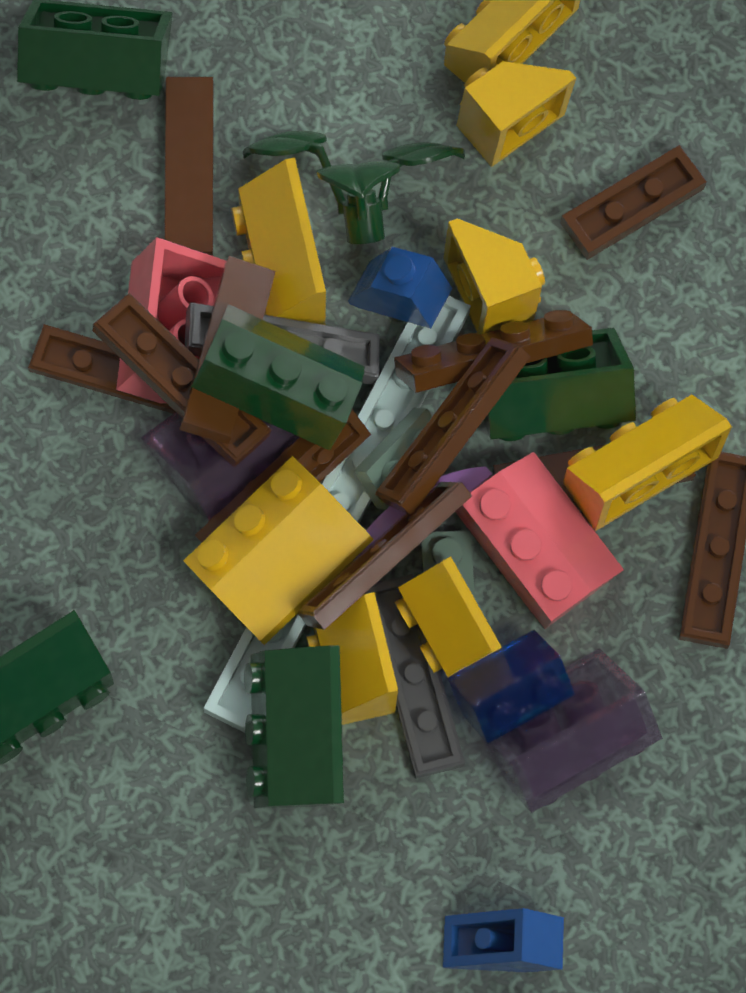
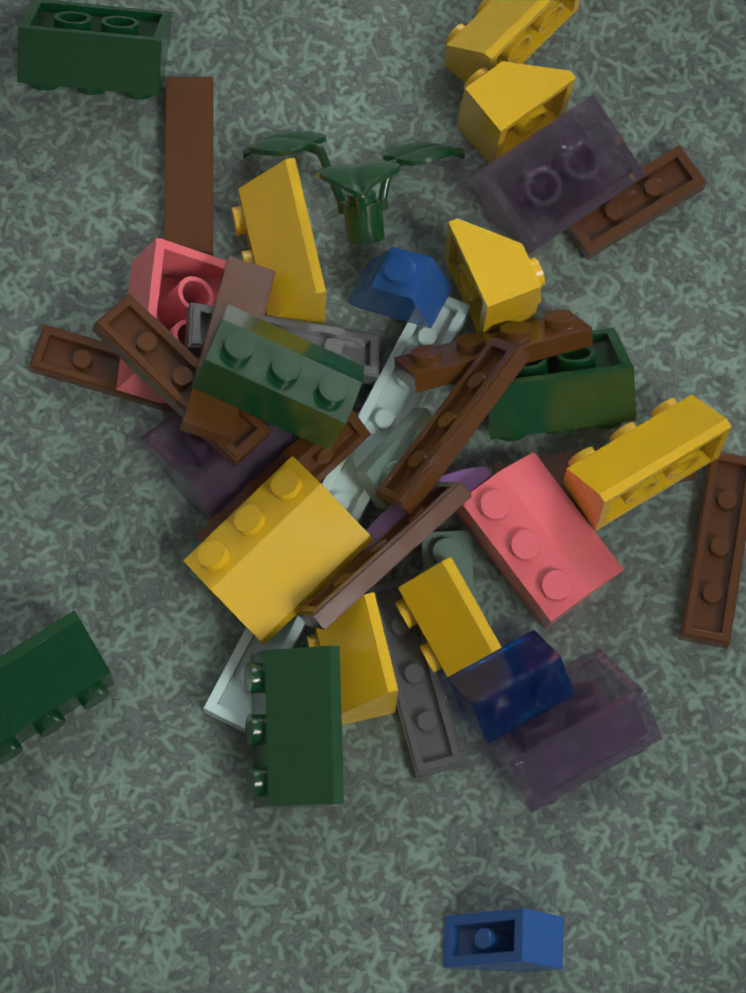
none -> clear purple slope [465,94,646,254]

